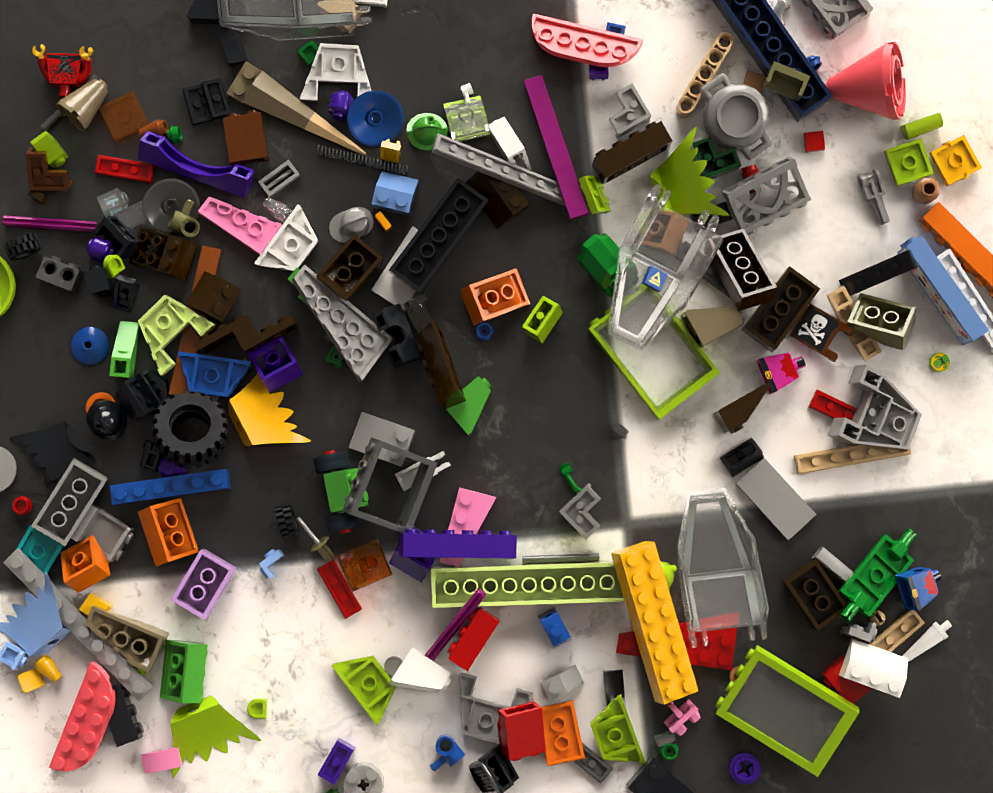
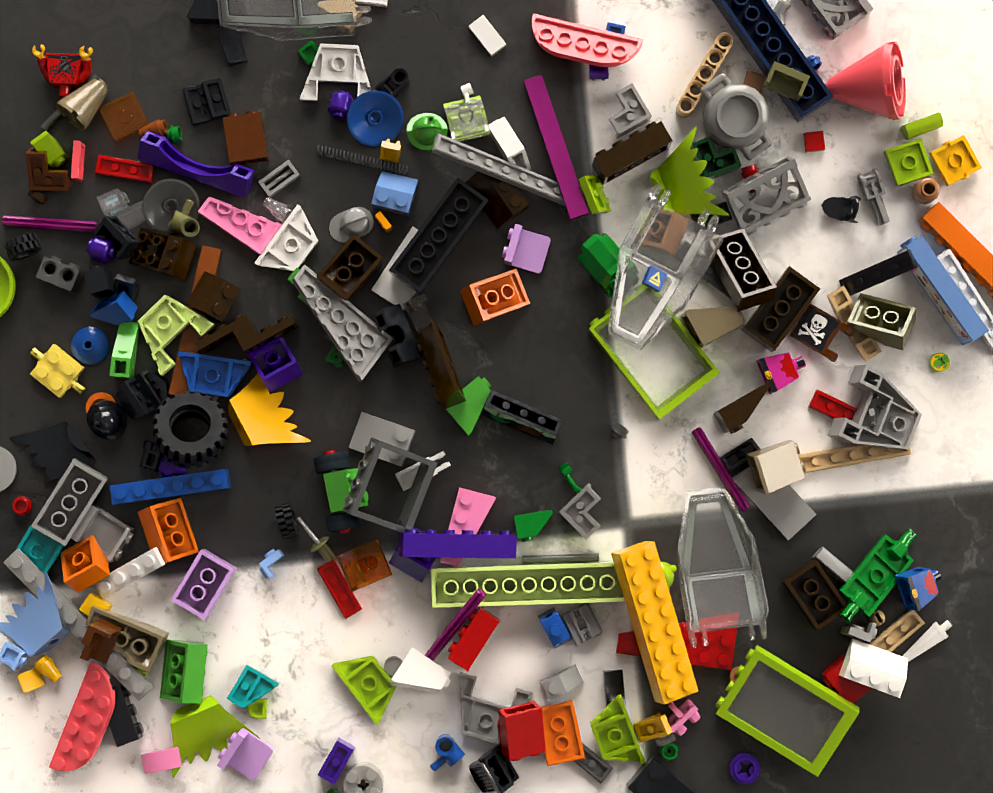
lime tile [103,255,125,278] -> none
dark tan plate [226,61,367,156] -> none
blue plate [475,322,494,341] -> none
lime brick [522,296,563,344] -> none
none -> light yellow plate [30,344,85,398]
none -> coral tile [71,140,85,182]
none -> reddish brown panel [80,619,122,664]
none -> blue slope [89,291,138,325]
none -> white plate [95,547,165,599]
none -> lavender bracket [217,728,274,780]
none -> teal wing [227,665,279,709]
none -> black piece [374,68,410,98]
none -> white tile [468,15,506,57]
none -> black brick [482,390,563,445]
none -> lavender bracket [502,224,551,274]
none -> green slope [514,510,553,542]
none -> light grey piece [561,603,603,646]
none -> yellow slope [633,713,672,742]
none -> magenta axle [692,427,750,512]
none -> slope [746,440,806,494]
none -> black piece [821,196,861,223]

